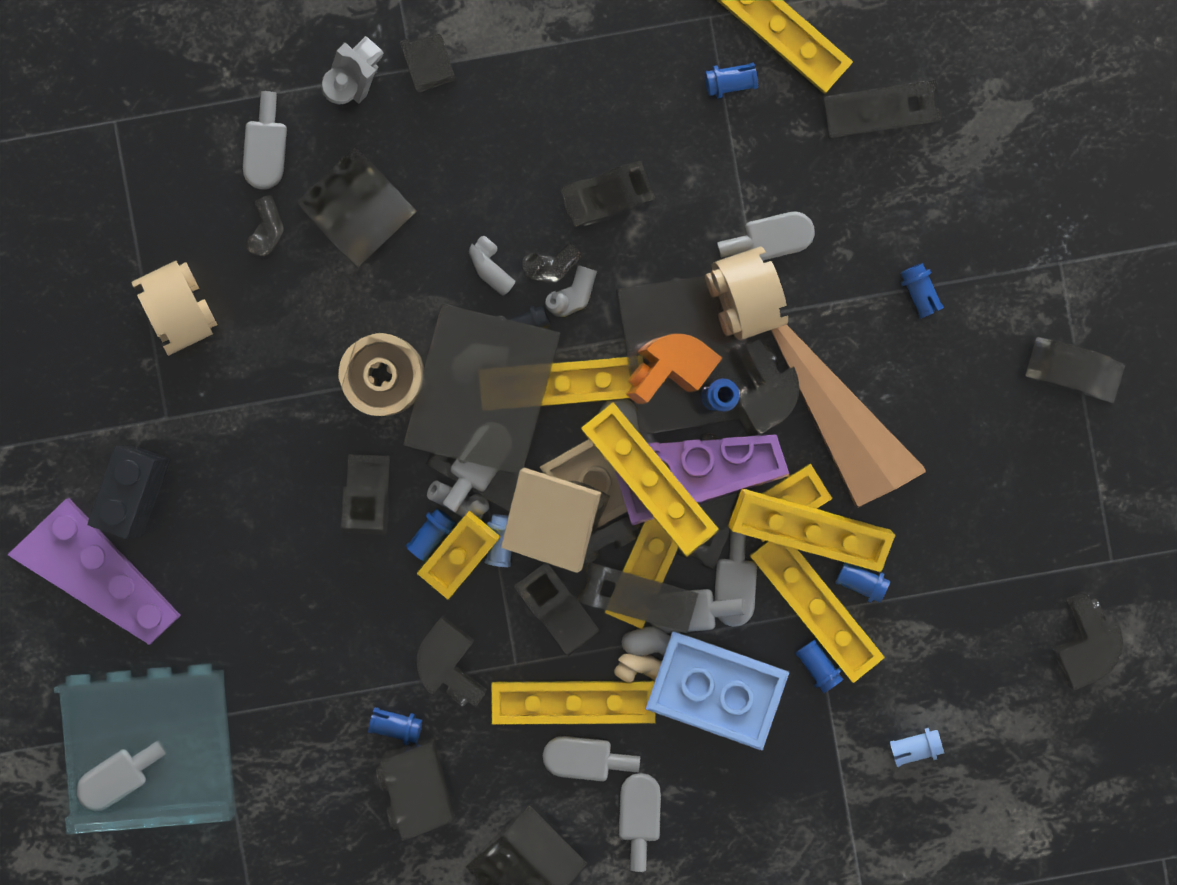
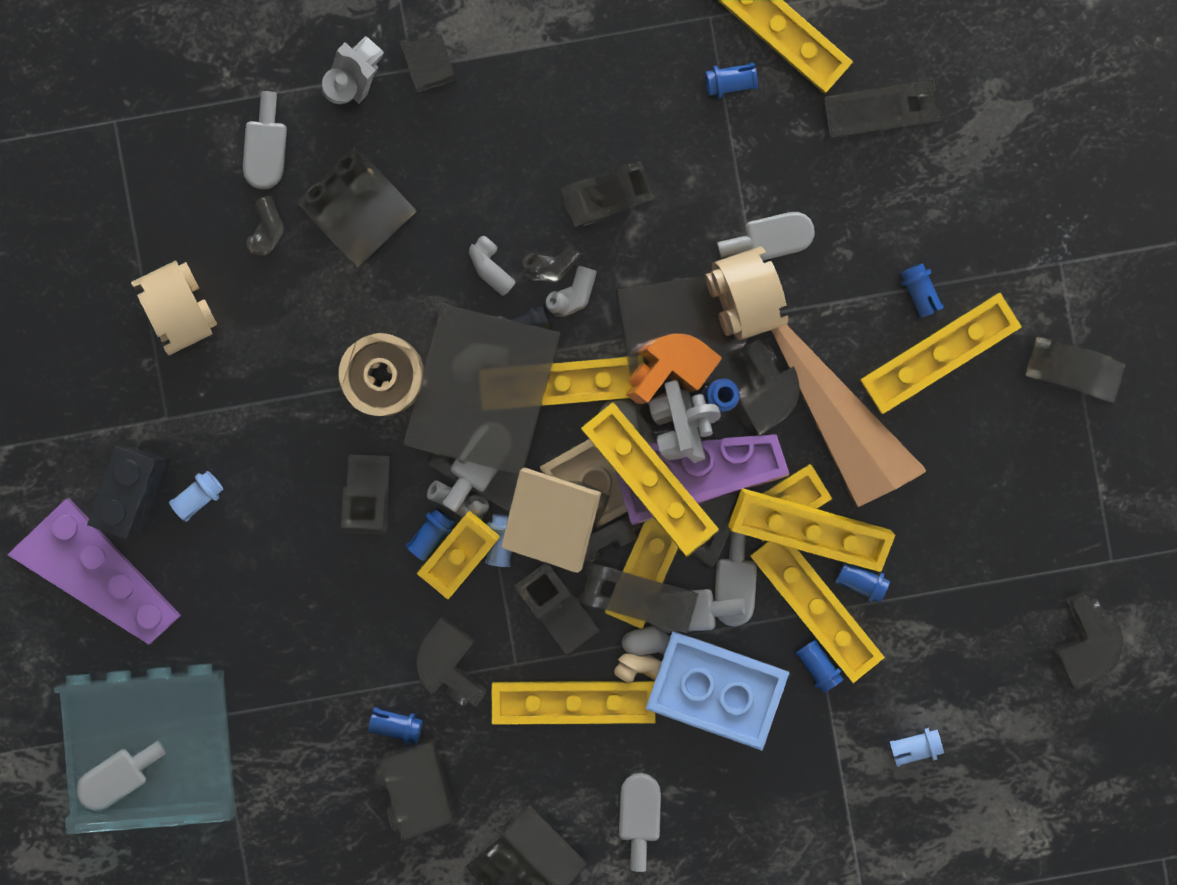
light grey piece [543,736,640,781] -> none
none -> light blue pin [169,471,223,522]
none -> light grey hips [648,380,721,463]
none -> yellow plate [860,293,1022,414]

